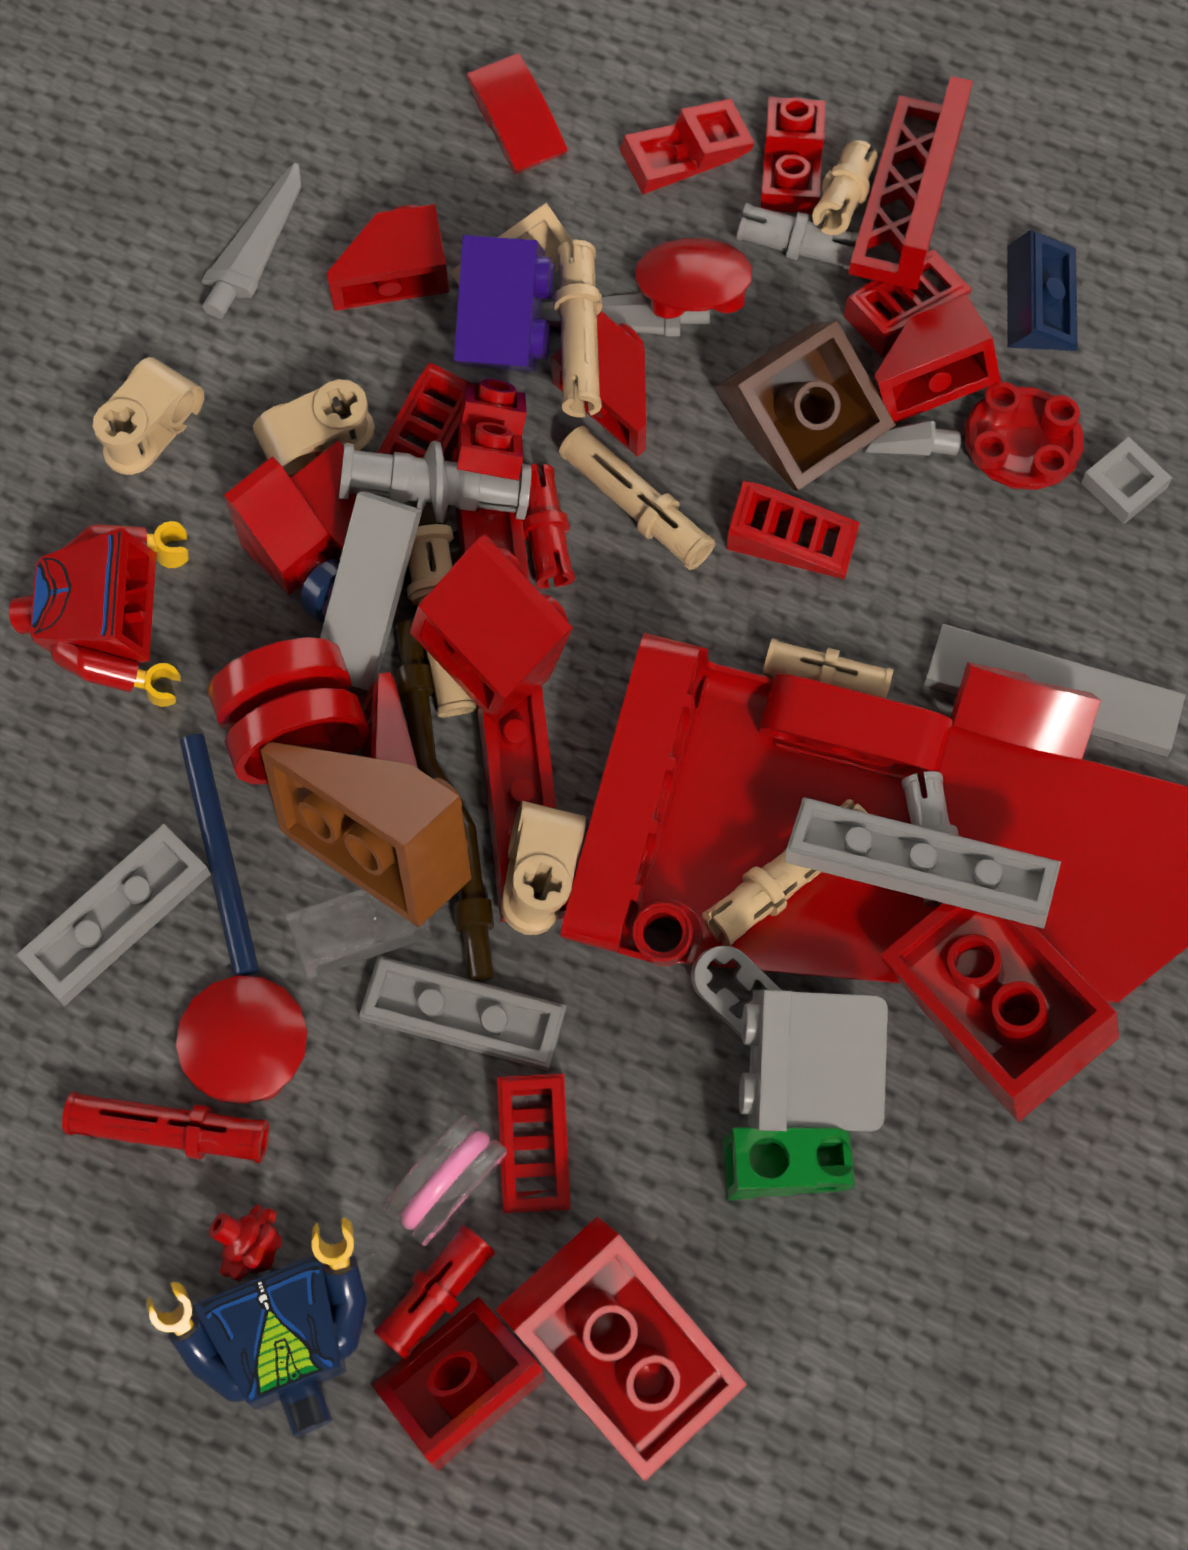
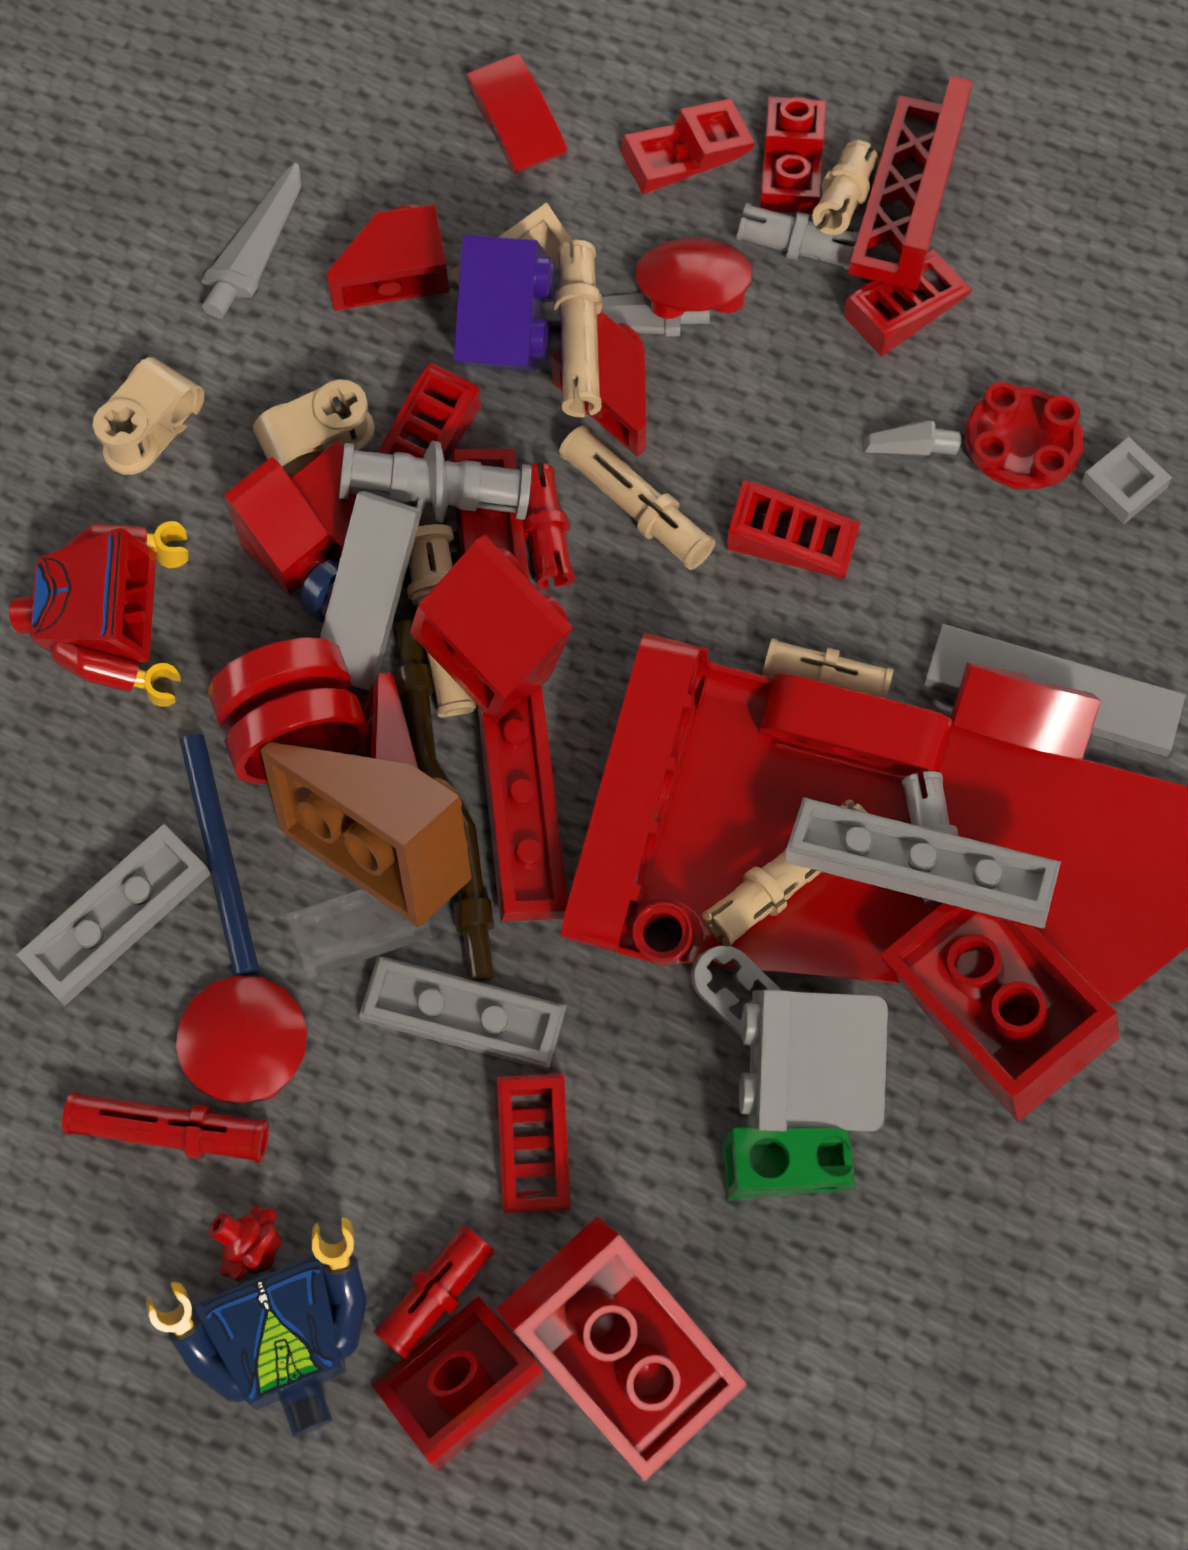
clear head [384,1115,507,1246] -> none
red slope [457,379,527,481] -> none
tan piece [501,801,586,935] -> none
reddish brown slope [715,320,896,490] -> none
red slope [874,294,1001,424] -> none
dark blue slope [1007,230,1078,351] -> none

